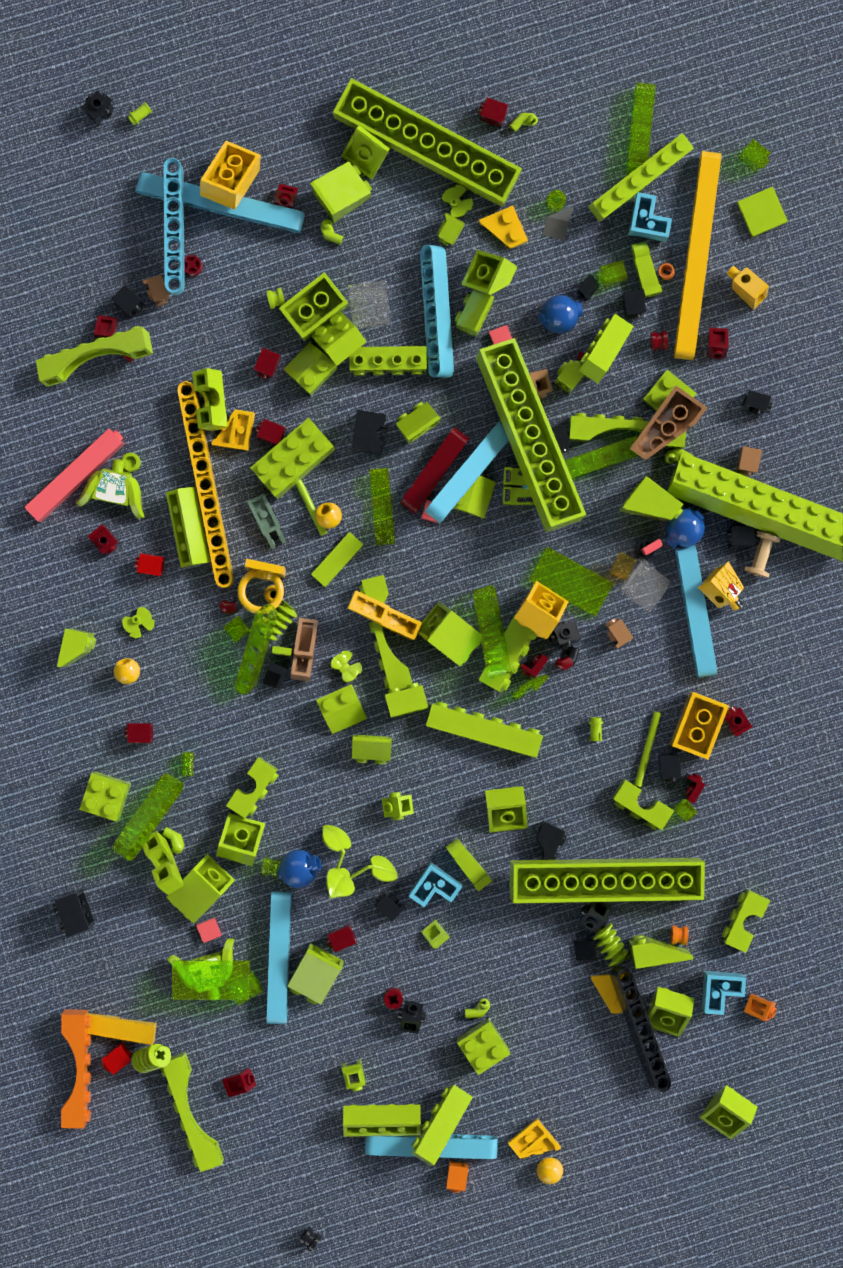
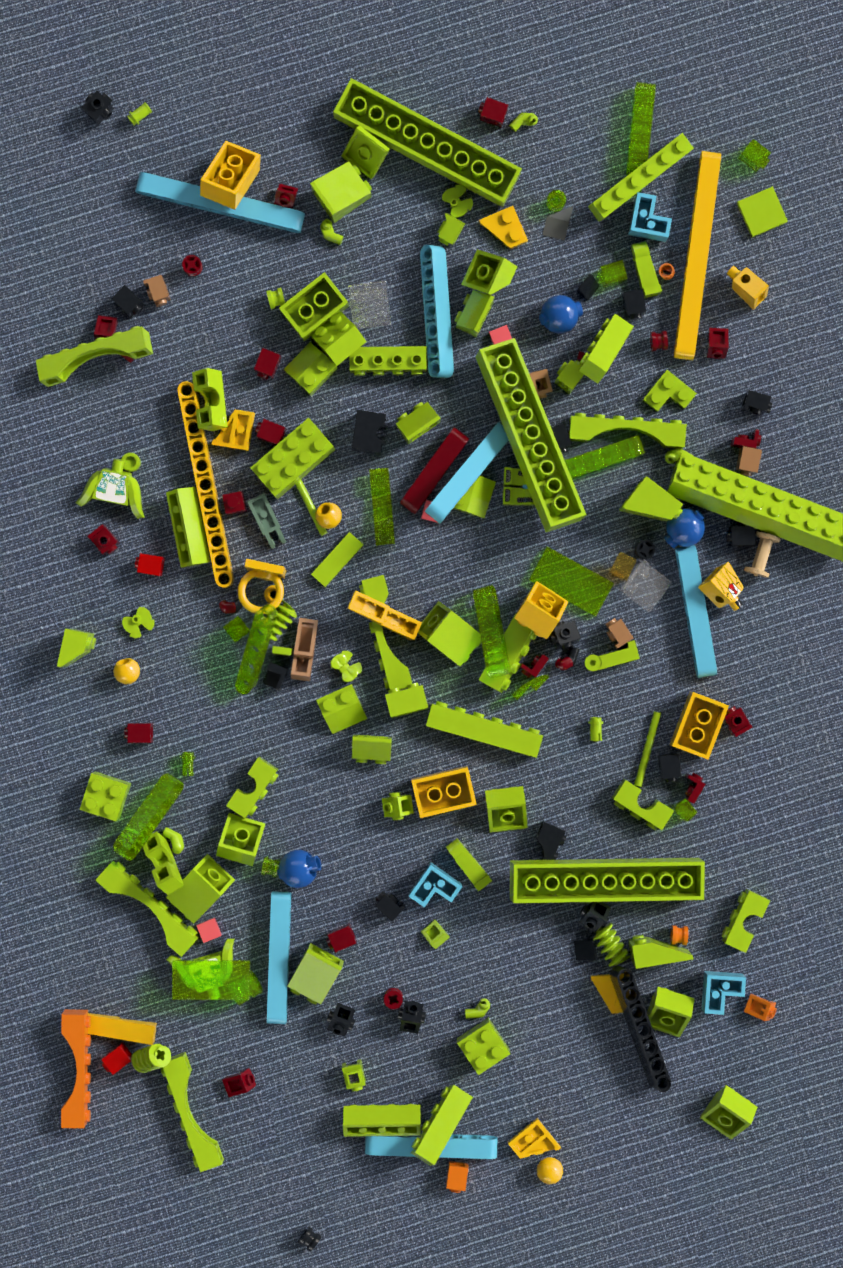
coral brick [25,429,125,522] -> none
black brick [53,888,95,937] -> none
medium azure beam [164,158,185,295] -> none
lime plant [322,825,398,899] -> none
medium nougat wedge [630,386,708,460] -> none
coral tile [641,539,663,555] -> none
none -> lime arch [95,861,199,957]
none -> dark red brick [222,491,247,515]
none -> black brick [326,1003,356,1037]
none -> yellow brick [411,766,477,818]
none -> lime leg [584,640,640,671]
none -> dark red bracket [731,429,762,449]

